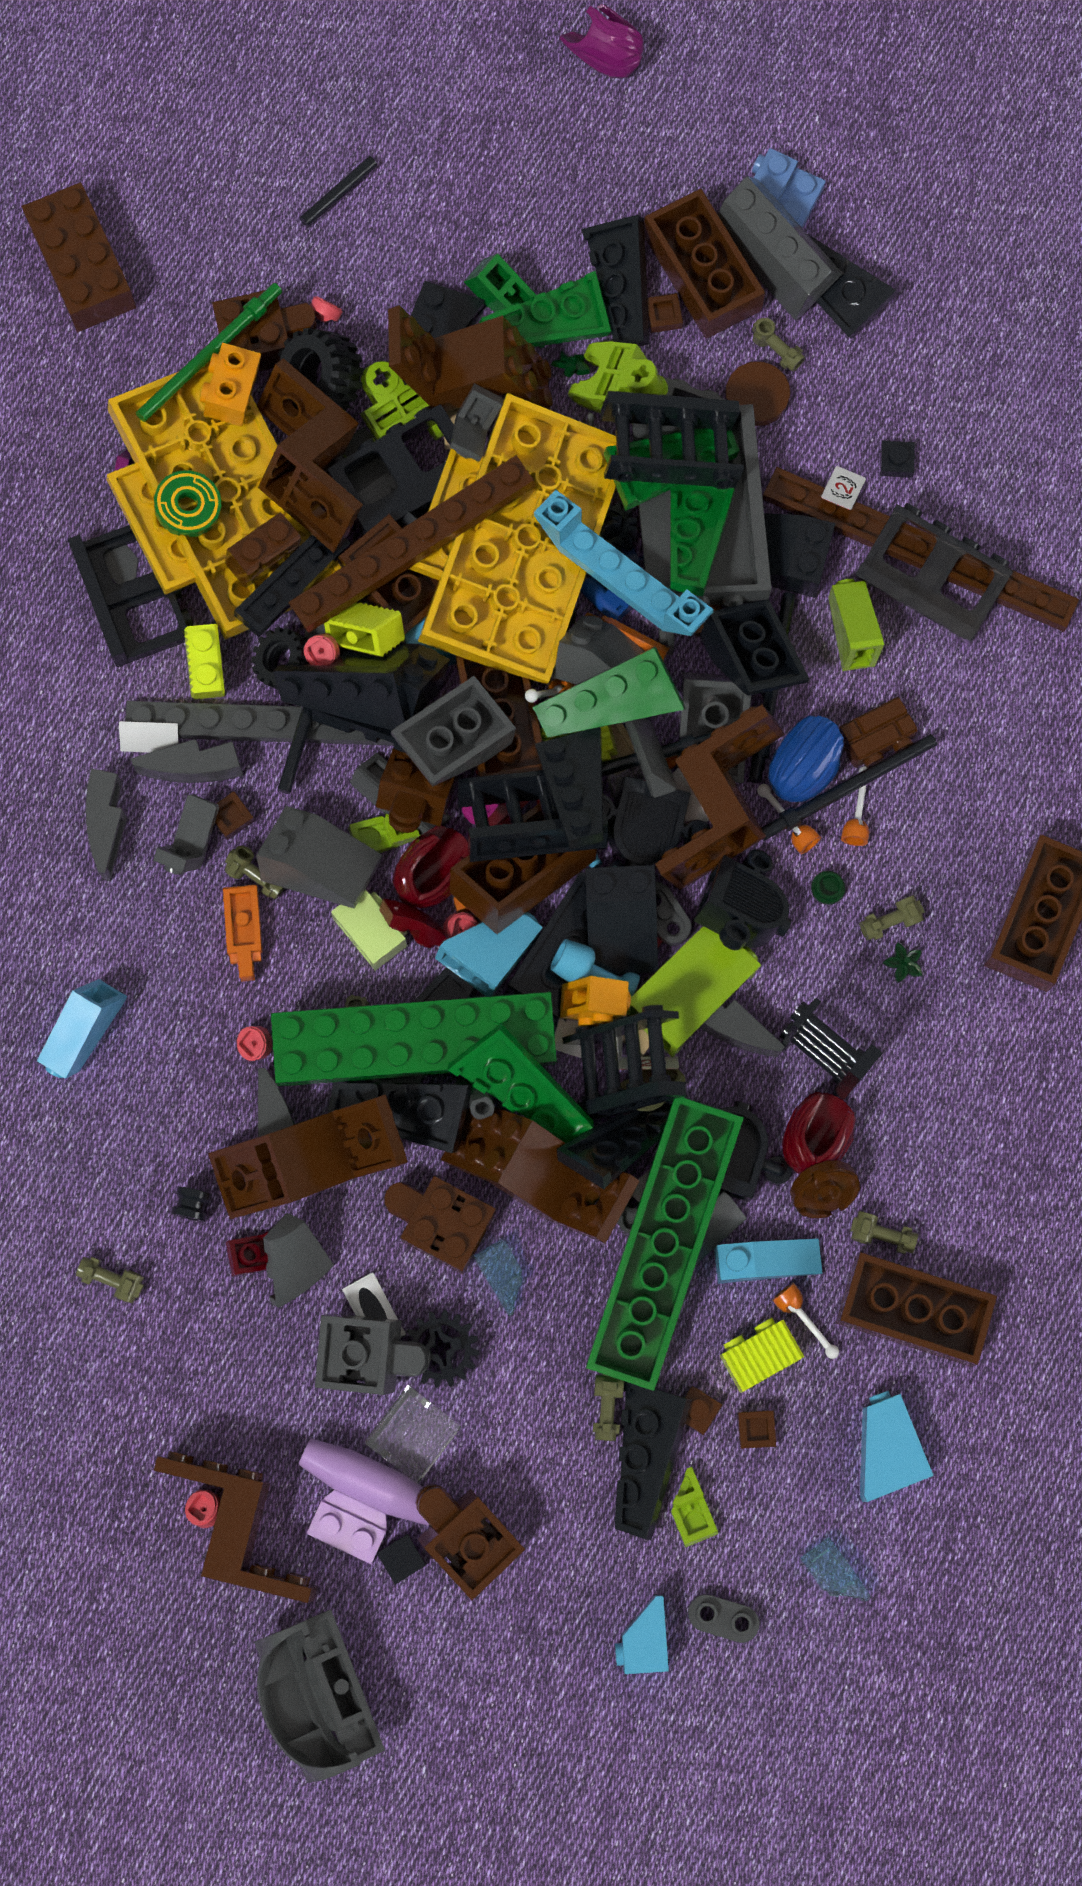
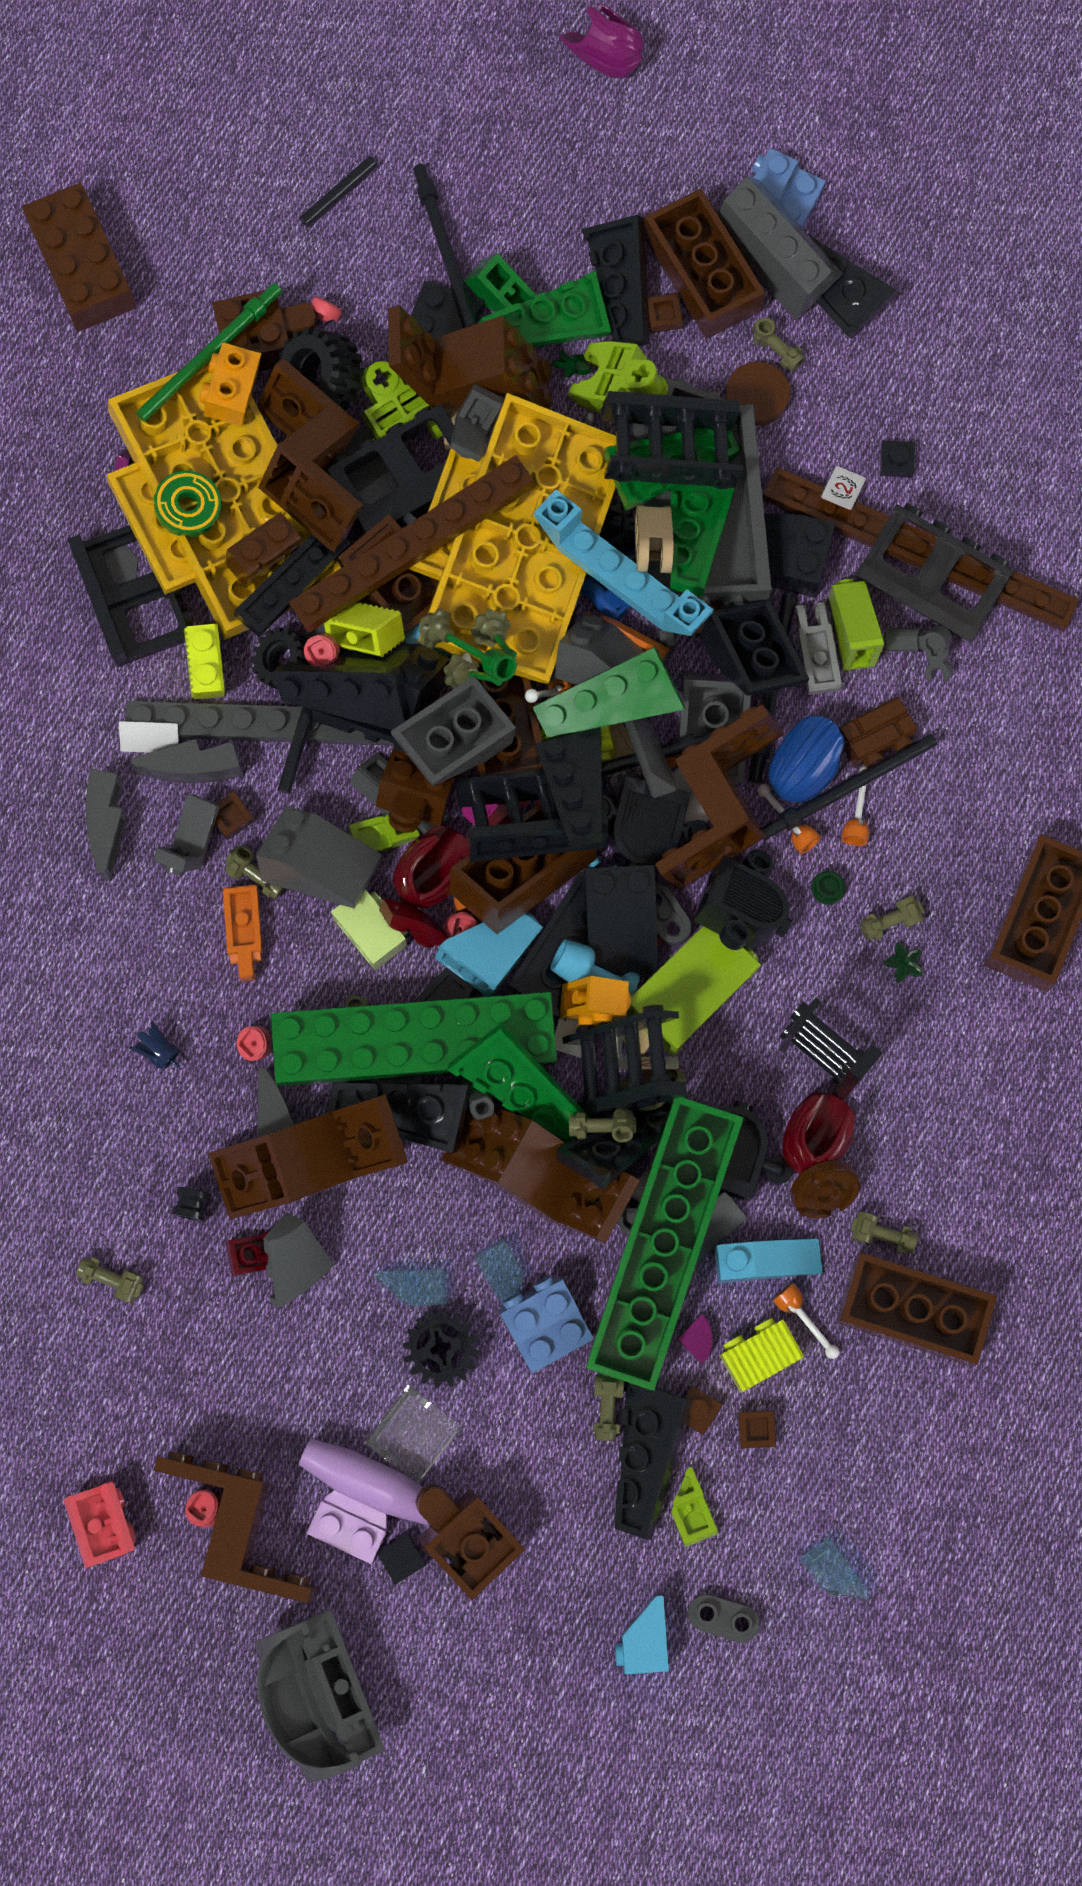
medium azure slope [37,979,128,1079] -> none
dark grey brick [315,1314,431,1395] -> none
white tile [342,1272,406,1339] -> none
reddish brown brick [384,1176,496,1275] -> none
dark grey slope [700,999,785,1057] -> none
medium azure slope [860,1390,934,1502] -> none
none -> coral bracket [63,1481,136,1569]
none -> dark blue piece [129,1021,181,1071]
none -> clear light blue slope [375,1269,447,1307]
none -> black bar [413,164,477,328]
none -> olive plant [419,608,517,689]
none -> medium blue plate [498,1275,594,1374]
none -> olive bar [569,1108,637,1142]
none -> tan piece [635,504,674,573]
none -> magenta tile [677,1314,713,1365]
none -> light grey hinge [795,602,842,695]
none -> dark grey bar [885,625,953,681]

